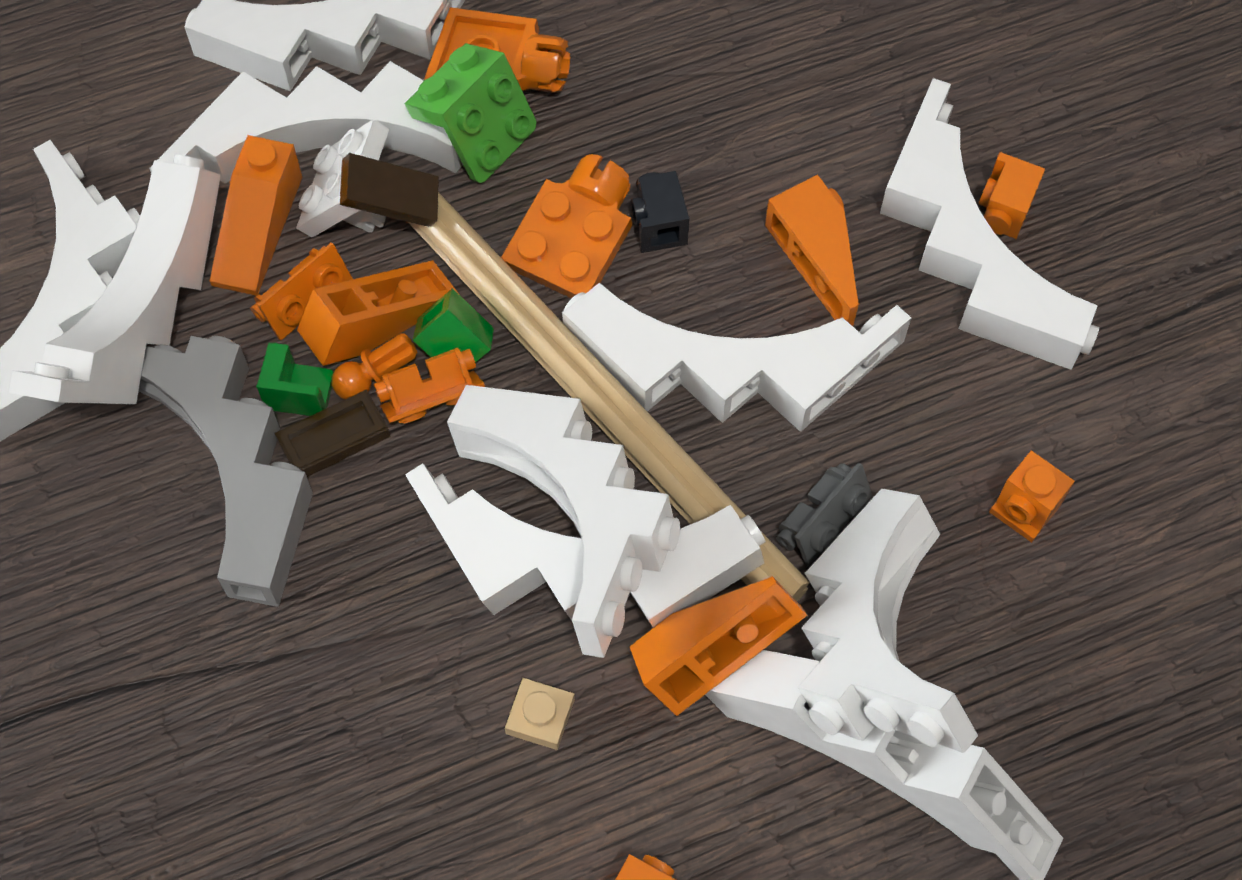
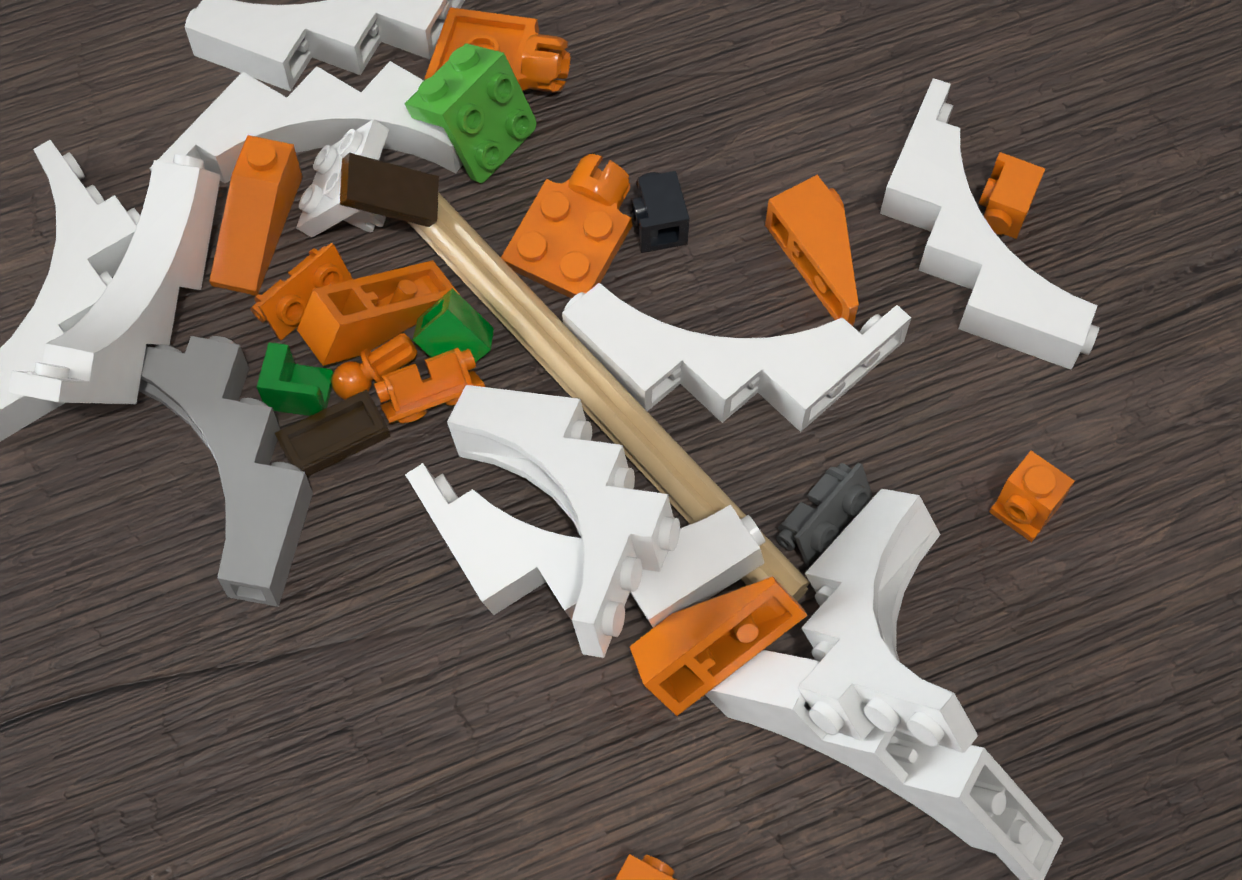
tan plate [505,678,575,750] -> none

